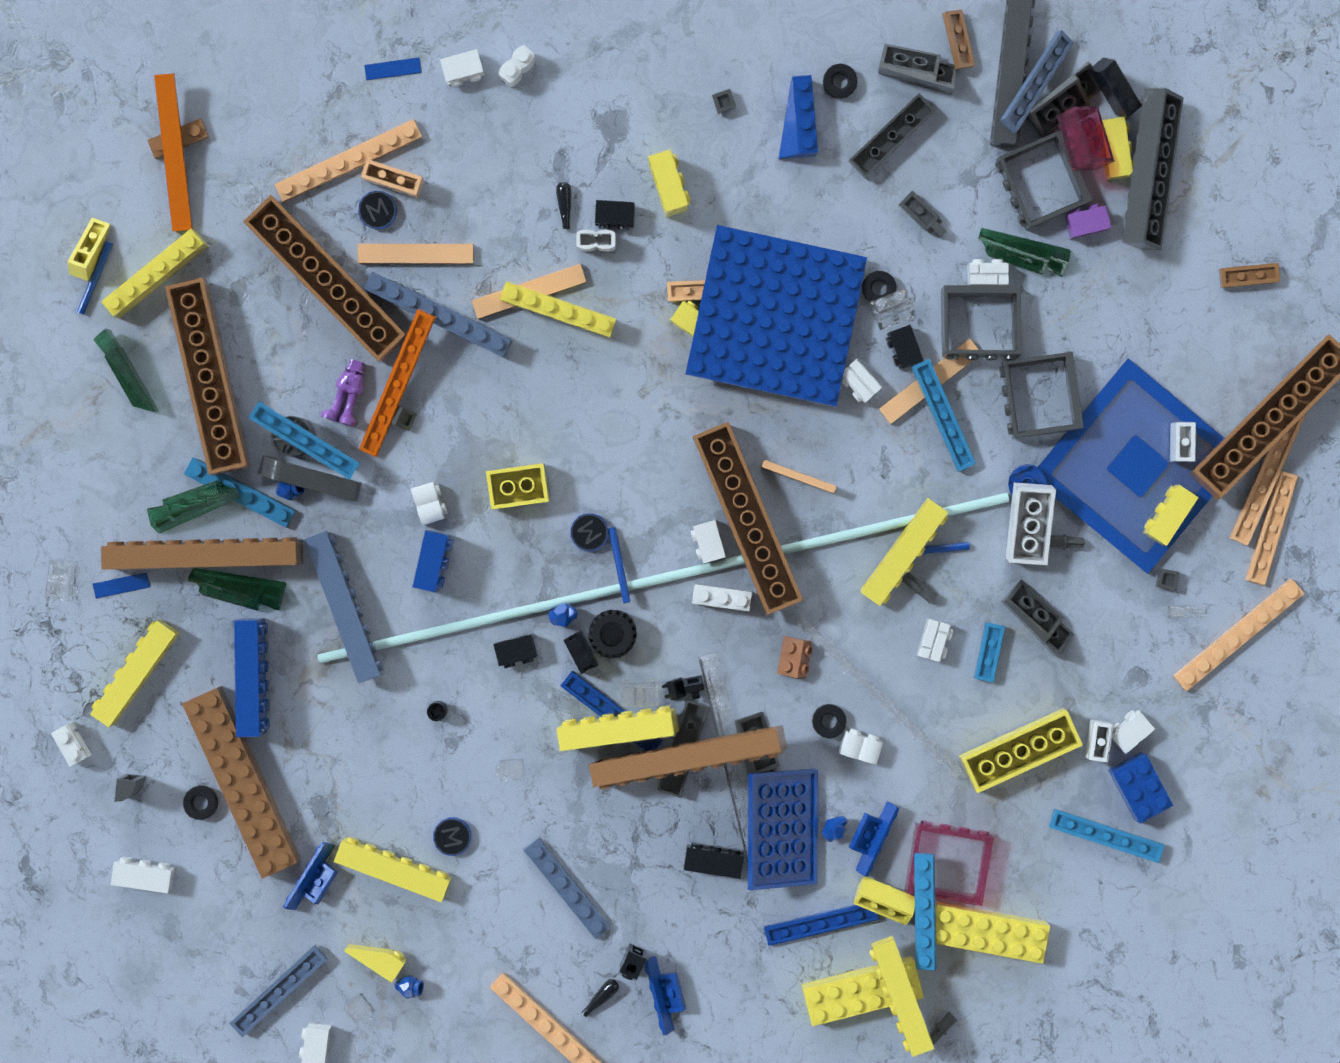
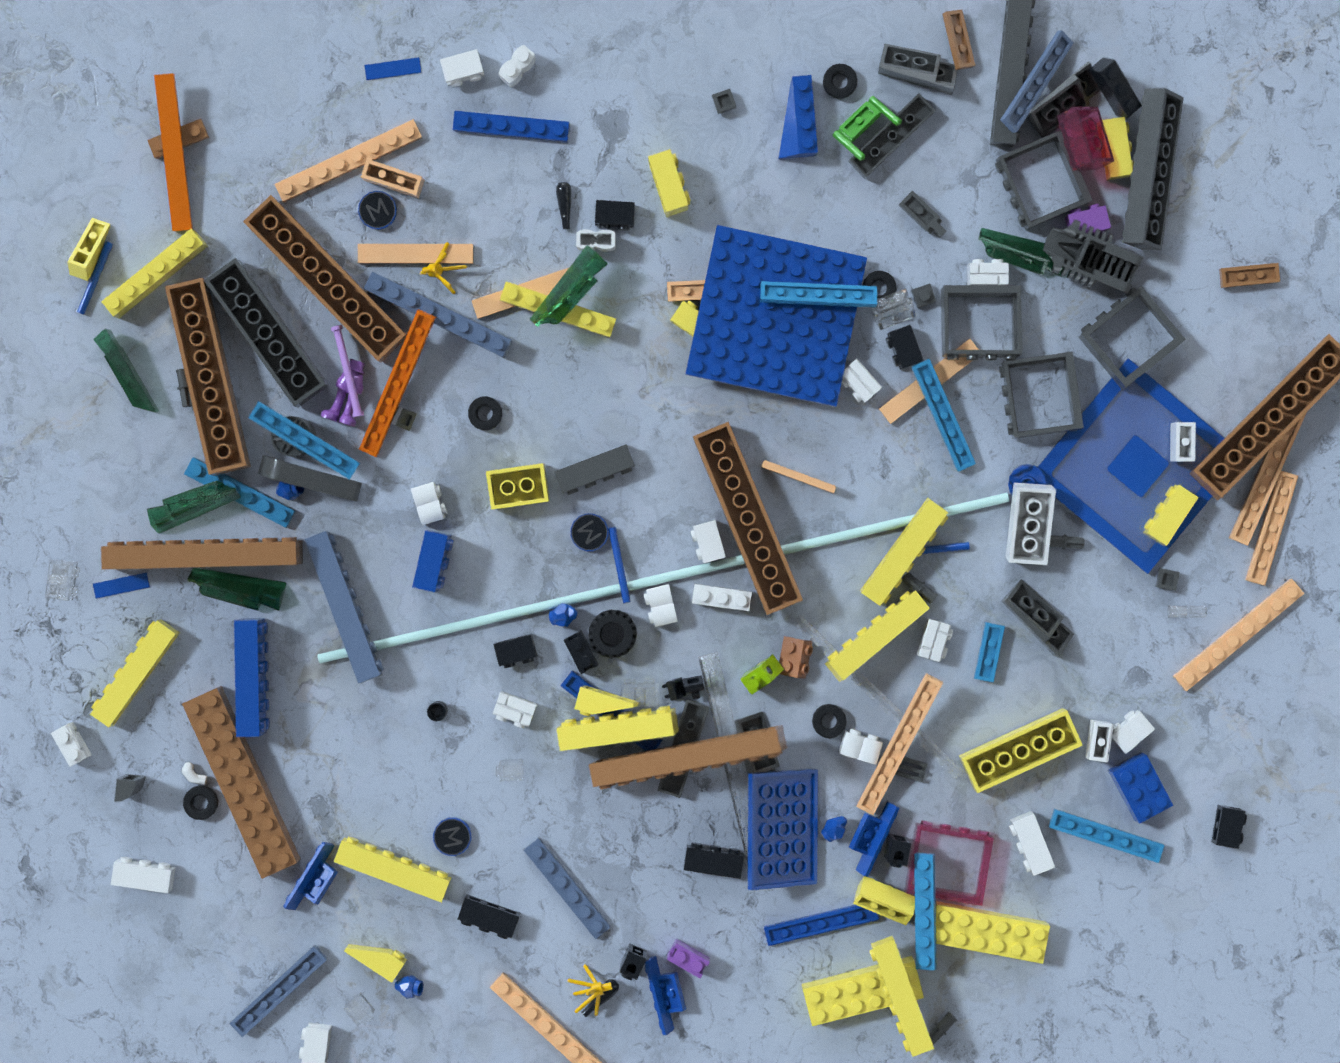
none -> dark grey axle [176,369,192,407]
none -> white arm [182,762,208,785]
none -> dark grey brick [204,258,329,408]
none -> lavender bar [331,325,364,418]
none -> yellow plant [420,242,467,294]
none -> blue plate [453,111,569,142]
none -> black brick [457,894,520,939]
none -> black tyre [468,396,502,431]
none -> white brick [493,691,537,729]
none -> clear green wedge [530,245,608,327]
none -> dark grey brick [554,444,635,495]
none -> yellow plant [567,964,613,1016]
none -> light yellow slope [574,685,639,716]
none -> white brick [644,584,678,627]
none -> medium lavender brick [667,938,710,979]
none -> lime torso [741,654,784,694]
none -> dark azure plate [760,281,877,307]
none -> light yellow brick [825,590,930,682]
none -> bright green plate [832,96,902,161]
none -> light nougat plate [856,673,943,815]
none -> black brick [884,834,912,868]
none -> dark grey tile [895,757,927,782]
none -> dark grey plate [911,283,936,308]
none -> white brick [1009,811,1055,876]
none -> dark grey connector [1043,219,1144,293]
none -> dark grey window [1078,286,1186,390]
none -> black brick [1211,805,1247,849]

